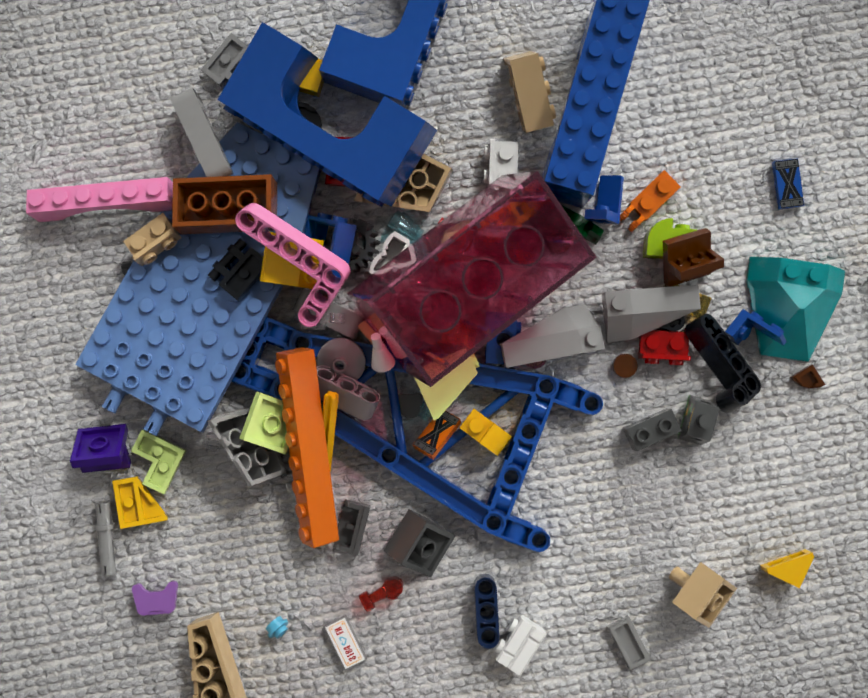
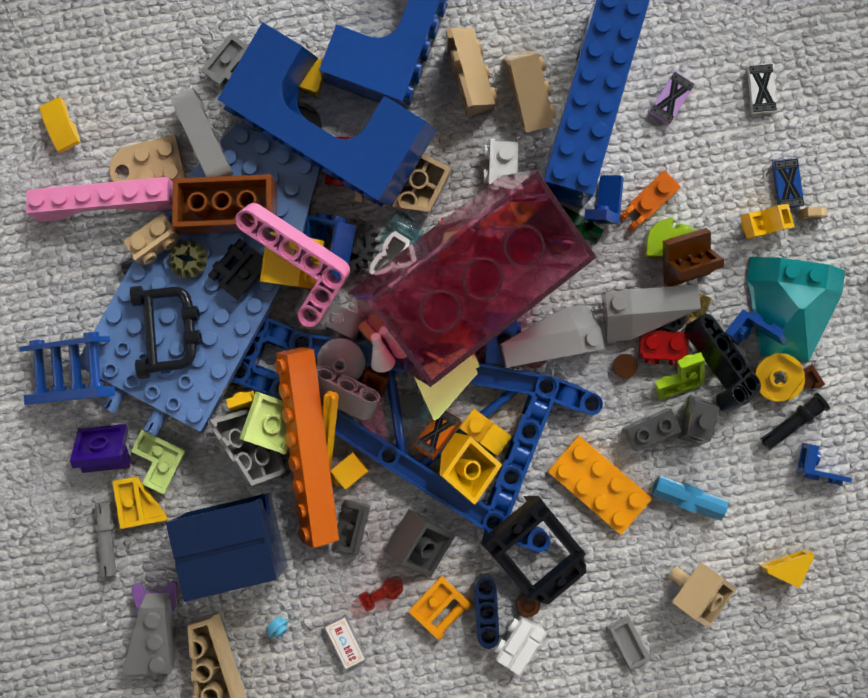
none -> blue fence [19,332,115,405]
none -> yellow slope [39,96,80,153]
none -> tan plate [110,135,186,182]
none -> light grey wedge [122,593,177,675]
none -> black bar [130,286,202,379]
none -> dark blue piece [165,492,288,602]
none -> olive gear [168,240,208,279]
none -> yellow slope [226,391,255,413]
none -> yellow brick [330,451,369,490]
none -> reddish brown tile [361,366,390,398]
none -> light orange plate [408,575,473,640]
none -> yellow slope [440,433,502,505]
none -> tan wedge [445,28,498,118]
none -> black wedge [481,496,586,604]
none -> reddish brown tile [516,593,540,617]
none -> light orange plate [547,435,653,535]
none -> tile [648,72,695,126]
none -> dark azure piece [652,475,728,521]
none -> lime plate [655,352,705,401]
none -> yellow brick [740,204,795,239]
none -> tile [747,63,777,115]
none -> yellow plate [755,353,805,402]
none -> black pin [760,392,830,451]
none -> blue bracket [797,443,852,486]
none -> tan tile [798,207,828,220]

